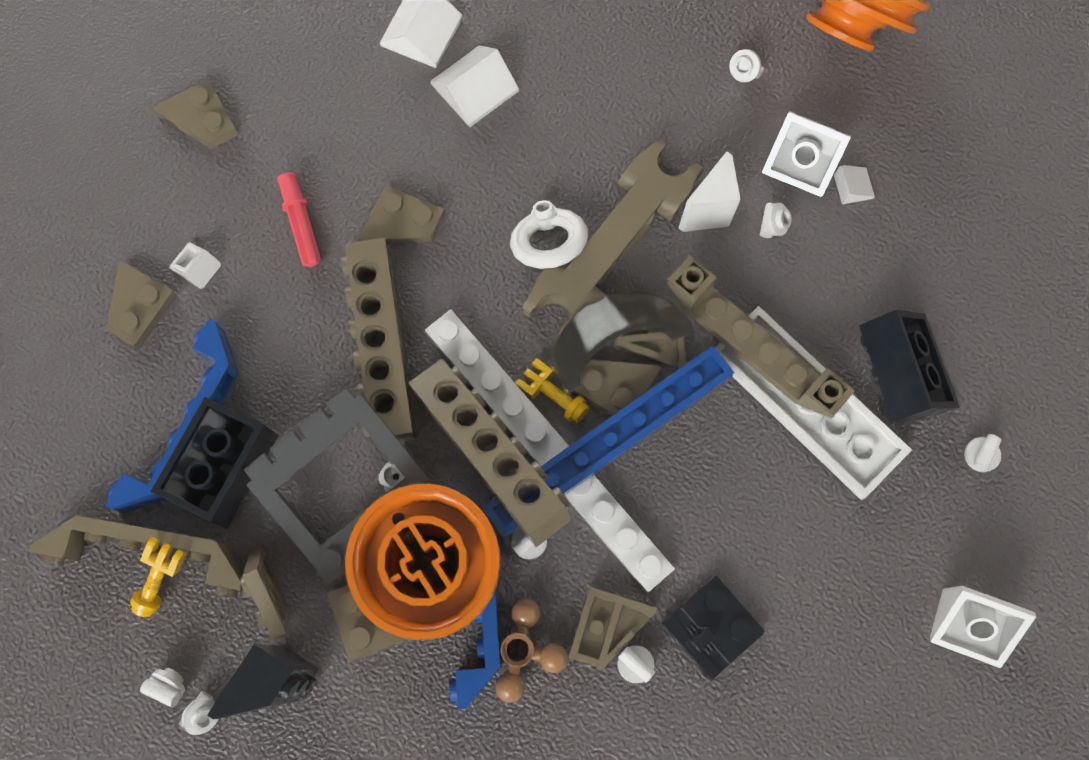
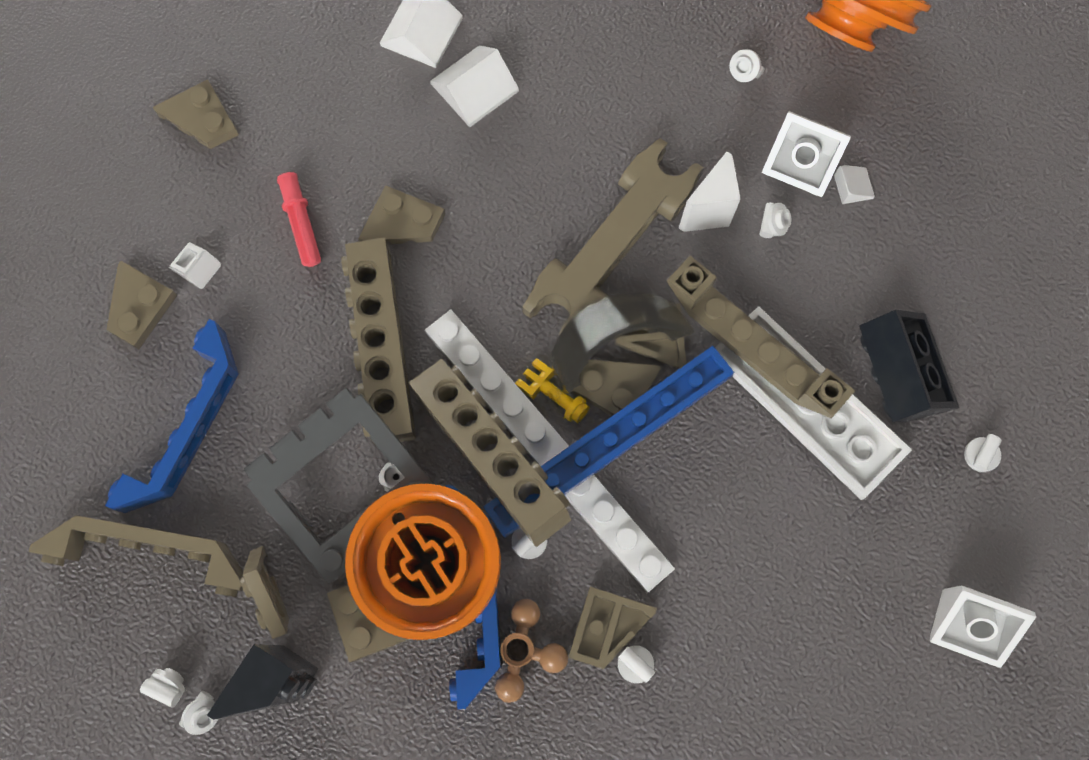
yellow hinge [130,536,186,617] -> none
black slope [150,397,278,529] -> none
white piece [510,200,588,269] -> none
black hinge [662,575,765,680] -> none

